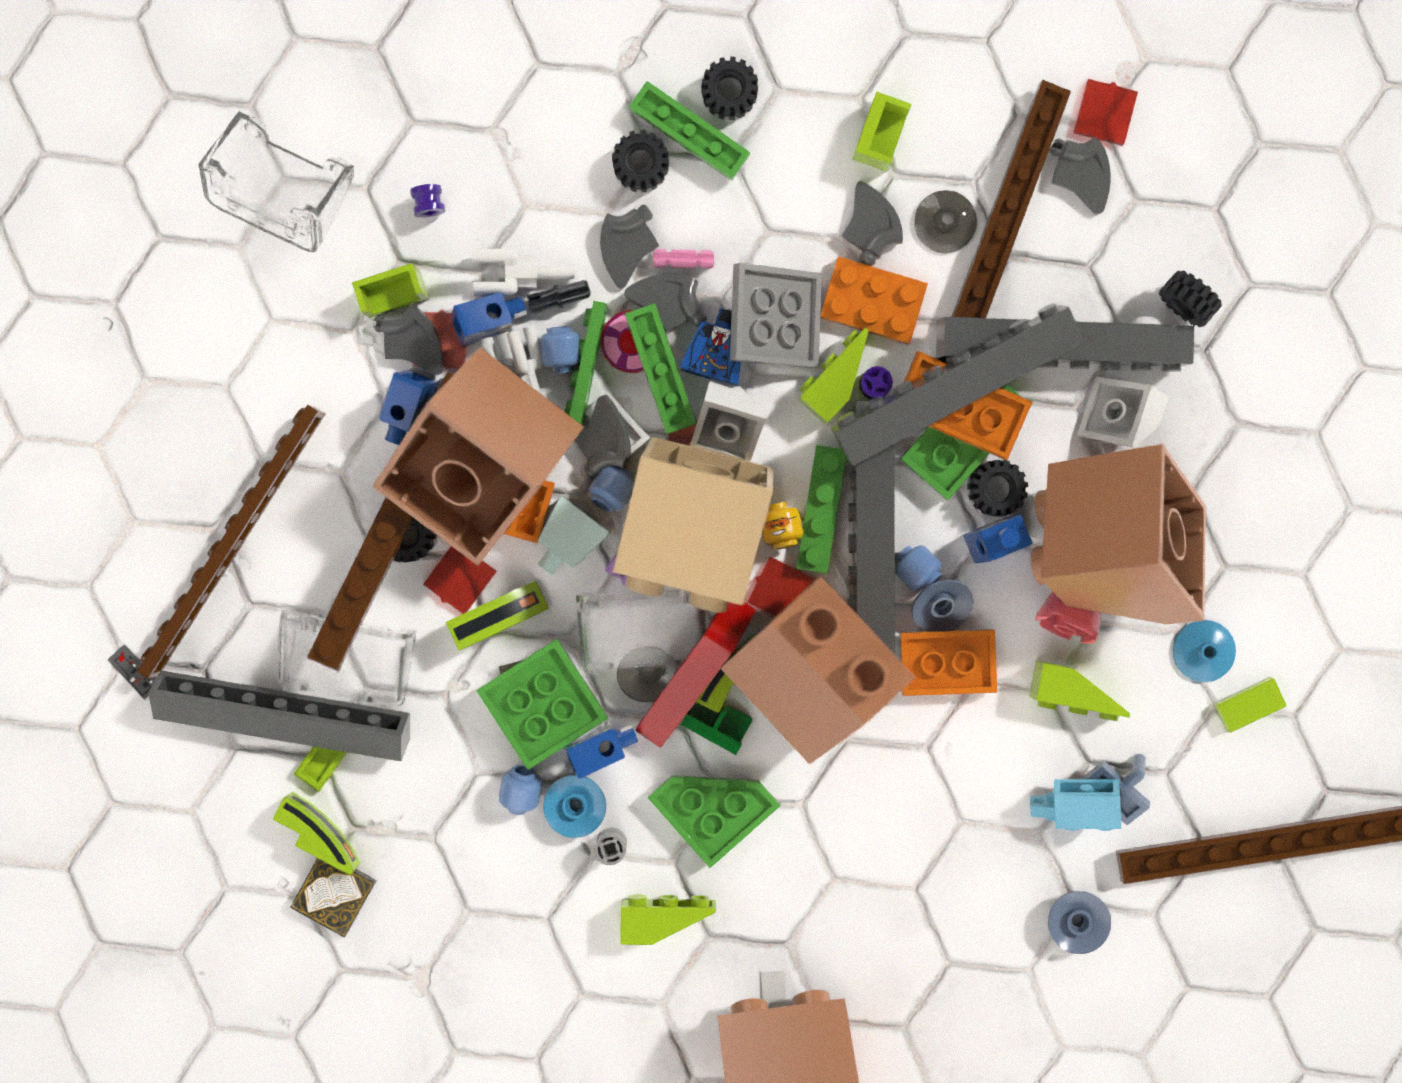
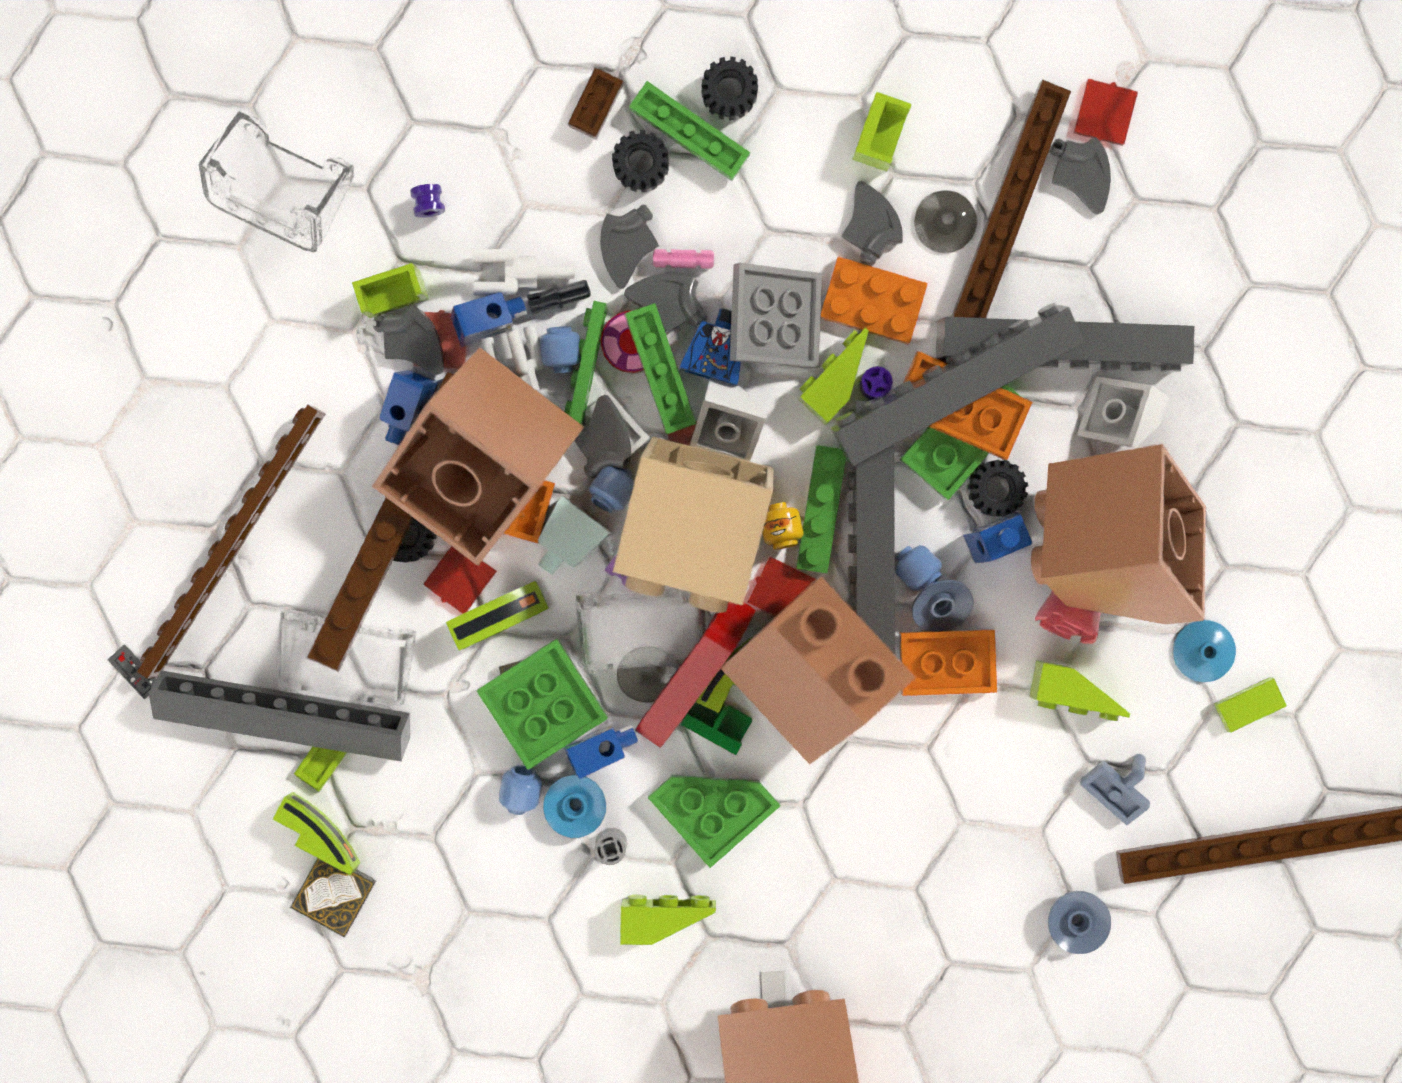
medium azure hinge [1030,779,1121,831] -> none
black tyre [1159,270,1222,327] -> none
none -> reddish brown plate [568,67,624,140]

